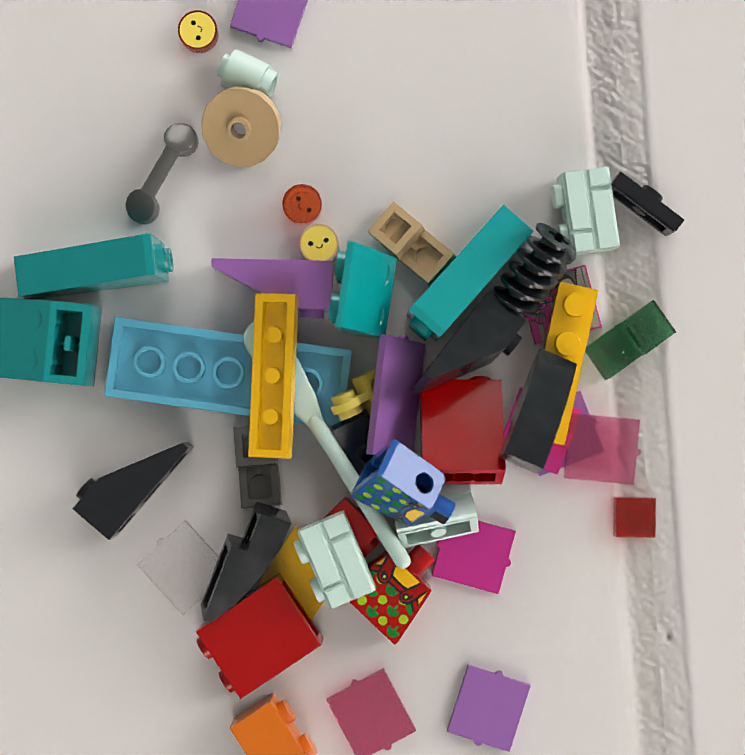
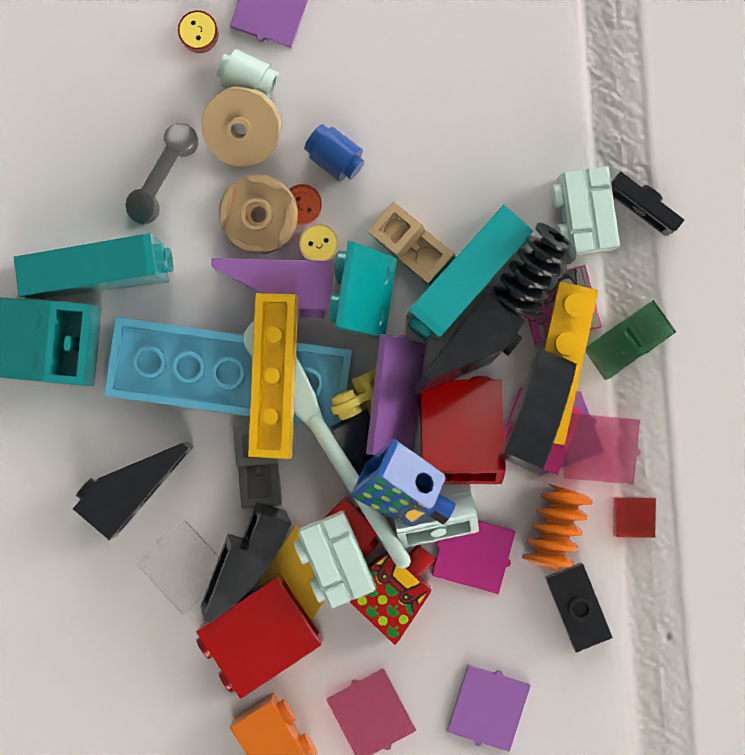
none -> tan plate [219,174,298,254]
none -> blue brick [304,124,365,181]
none -> orange piece [521,483,593,572]
none -> black plate [545,562,613,653]

